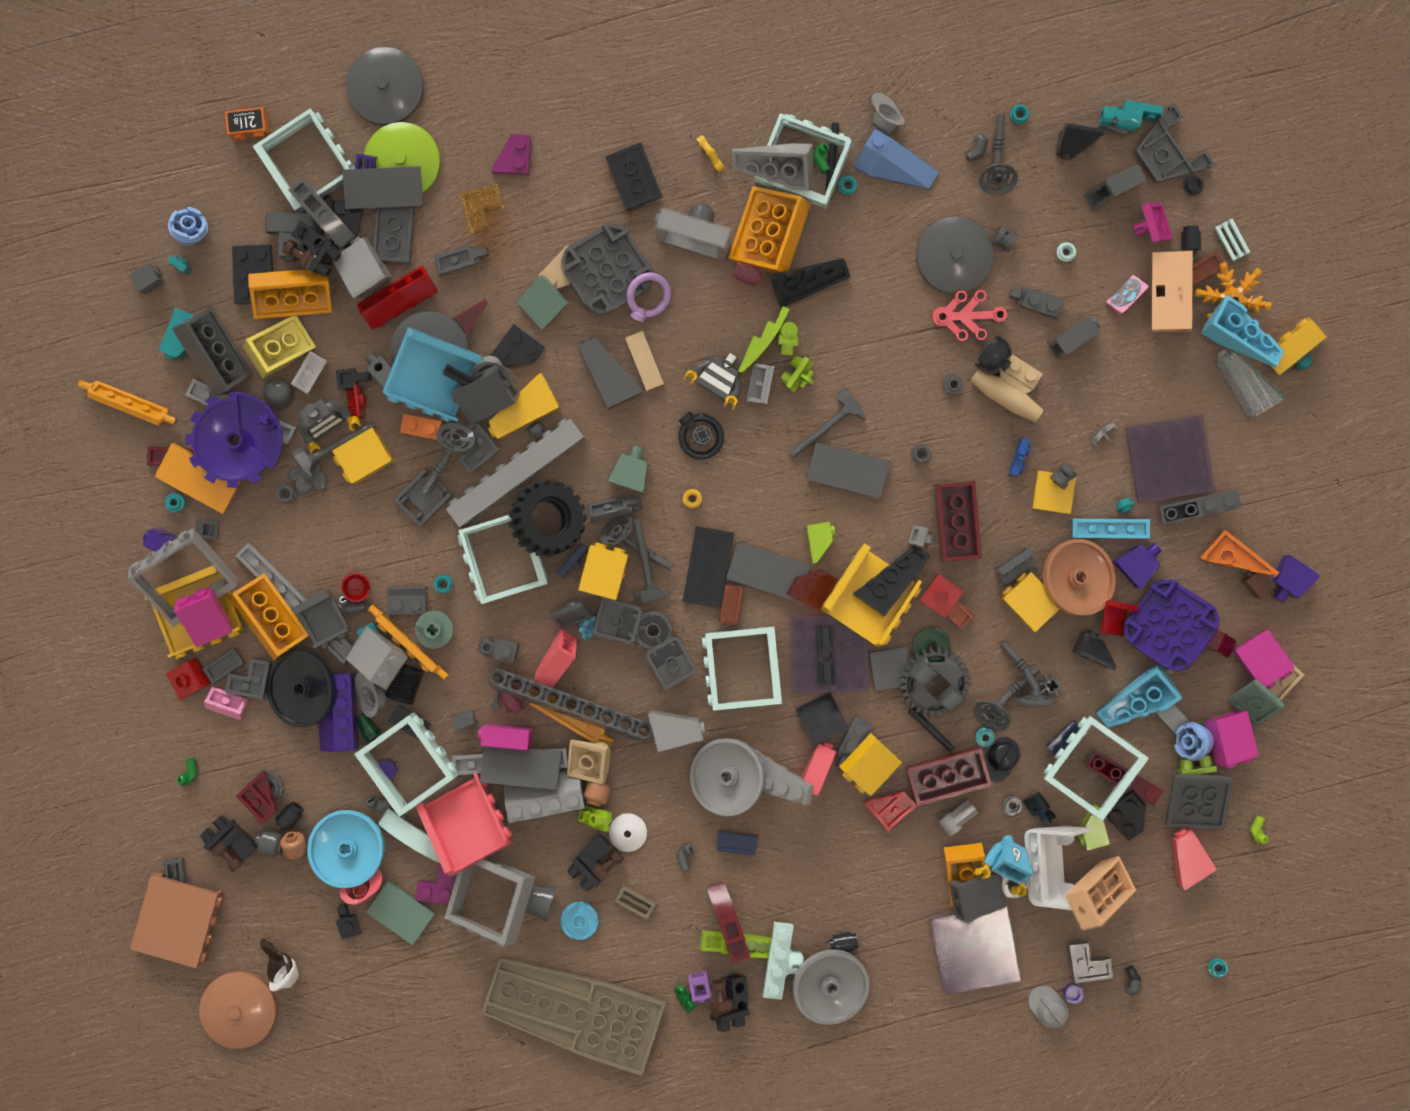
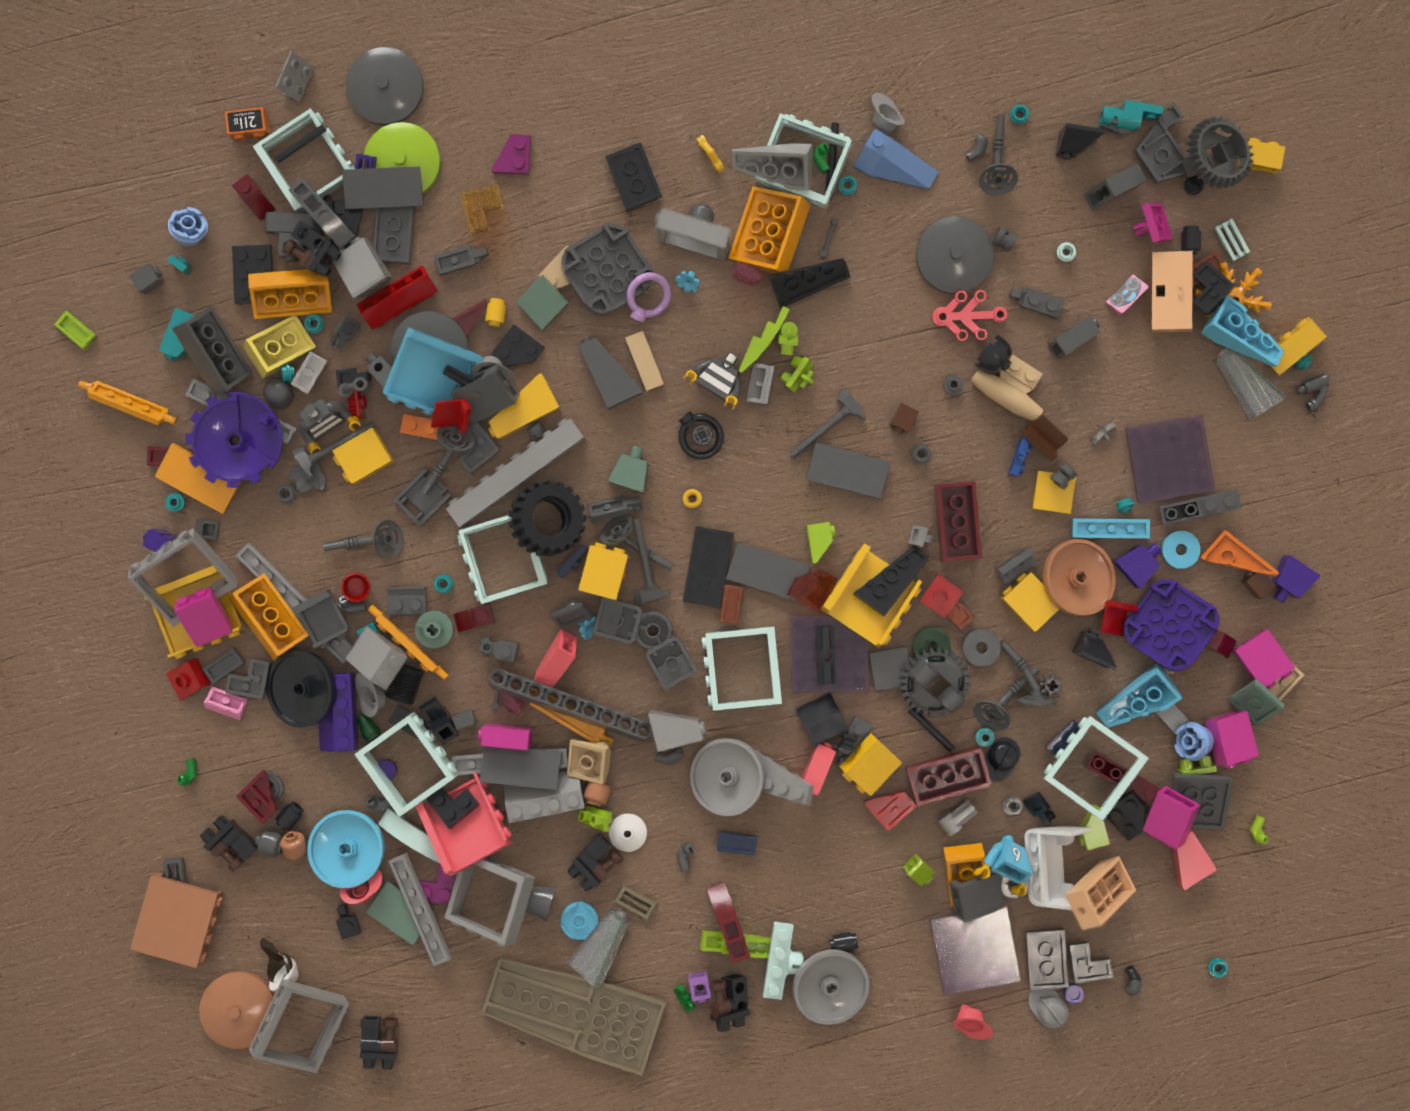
none -> lime tile [54,310,97,350]
none -> dark red slope [232,174,276,220]
none -> light grey window [249,979,349,1073]
none -> light grey hinge [275,51,314,102]
none -> black bar [275,124,327,163]
none -> teal plate [280,363,295,383]
none -> teal plate [304,314,324,334]
none -> dark grey dish [323,520,403,558]
none -> dark grey plate [330,314,360,350]
none -> dark grey plant [338,377,372,398]
none -> black hips [360,1015,398,1070]
none -> light grey tile [388,853,452,966]
none -> black brick [419,697,459,745]
none -> black plate [427,787,480,829]
none -> red piece [431,399,472,433]
none -> dark red slope [453,604,496,632]
none -> yellow brick [485,298,507,328]
none -> clear slope [567,908,630,988]
none -> dark grey arm [655,747,683,765]
none -> medium azure plant [675,271,700,293]
none -> dark grey hinge [820,219,838,258]
none -> black wheel [837,732,860,753]
none -> reddish brown brick [890,403,919,434]
none -> lime slope [903,854,935,886]
none -> coral piece [952,1004,994,1040]
none -> dark grey tile [962,629,1001,667]
none -> reddish brown panel [1025,415,1068,462]
none -> plate [1025,929,1069,990]
none -> dark pink brick [1143,786,1201,849]
none -> medium azure tile [1161,531,1200,569]
none -> dark grey piece [1181,117,1254,189]
none -> black plate [1192,260,1236,316]
none -> yellow brick [1237,138,1285,174]
none -> dark grey plant [1296,374,1330,413]

